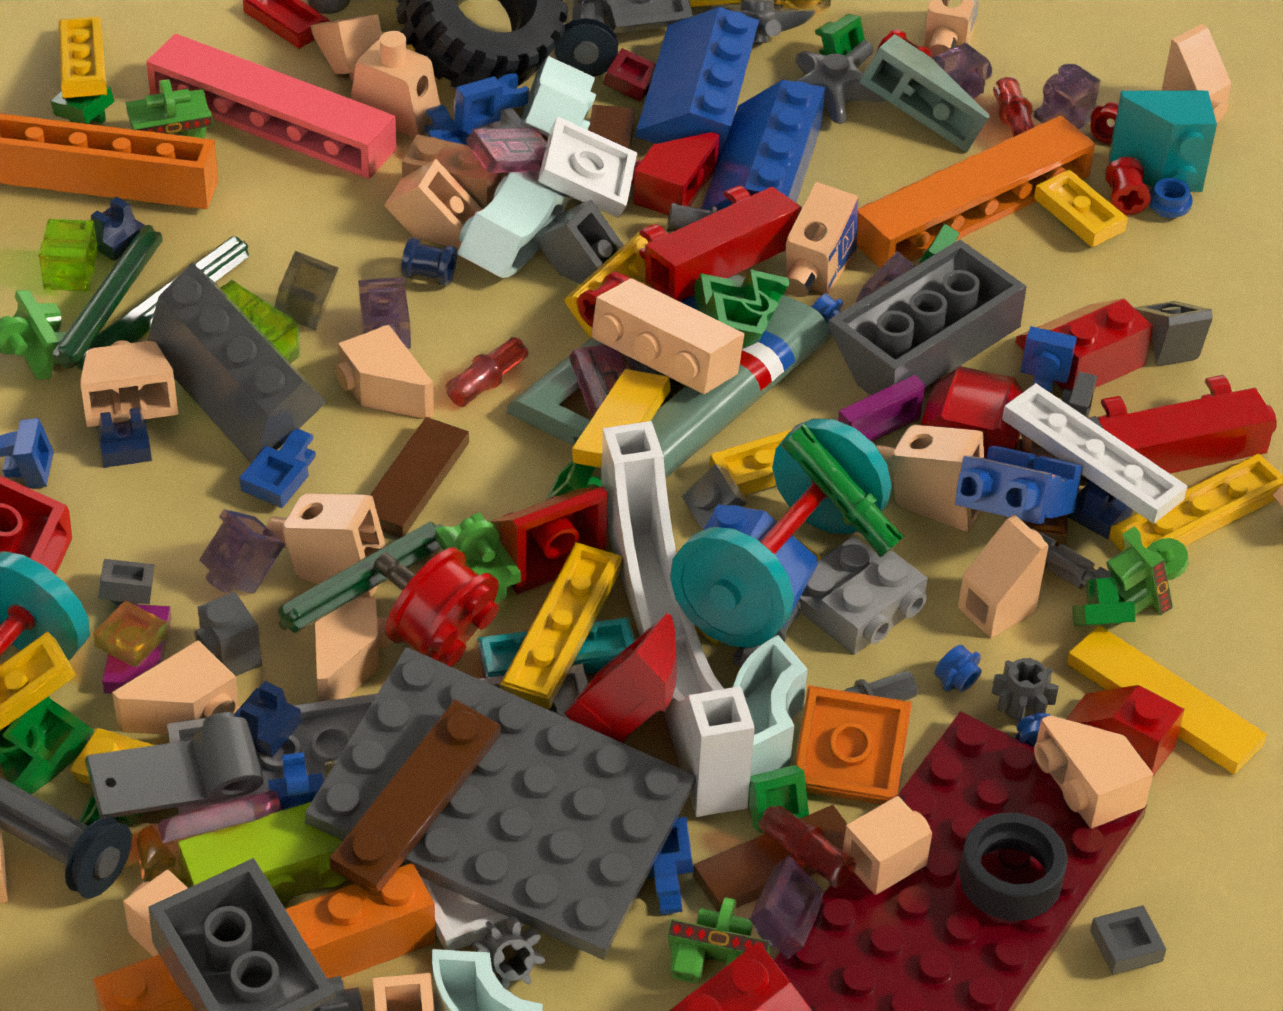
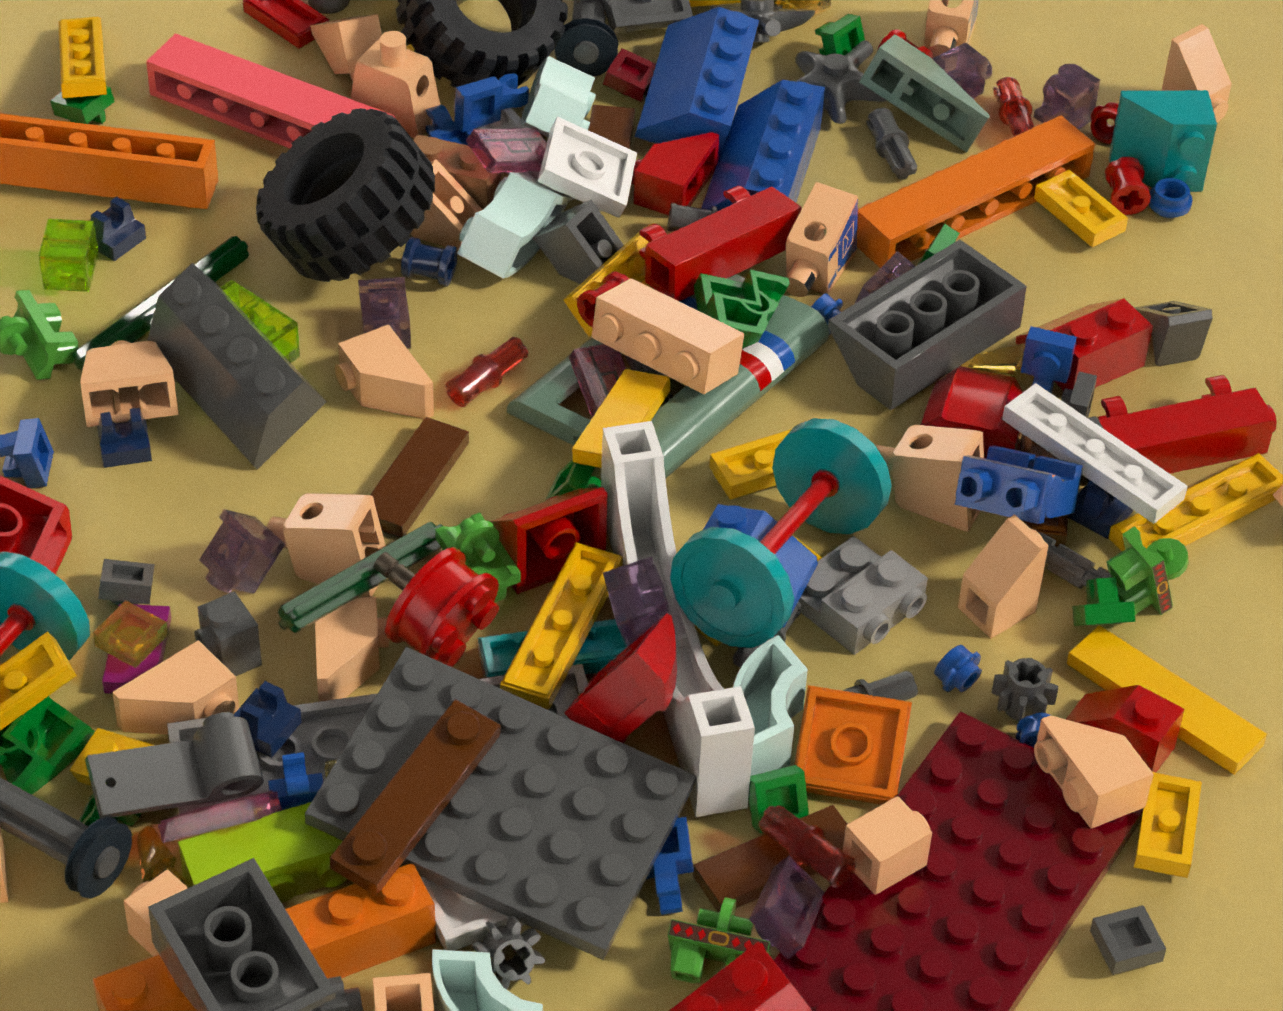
dark green axle [53,225,163,369] -> none
bright green hips [125,79,213,138] -> none
blue plate [239,428,316,508] -> none
clear smoke brick [273,251,339,331] -> none
dark grey plate [682,464,748,530] -> none
green pin [781,424,904,557] -> none
magenta tile [838,375,925,442] -> none
black tyre [959,813,1068,921] -> none
none -> black tyre [256,108,435,282]
none -> clear purple brick [603,556,671,646]
none -> dark grey axle [866,108,917,180]
none -> clear yellow bar [968,344,1025,377]
none -> yellow plate [1134,772,1202,878]

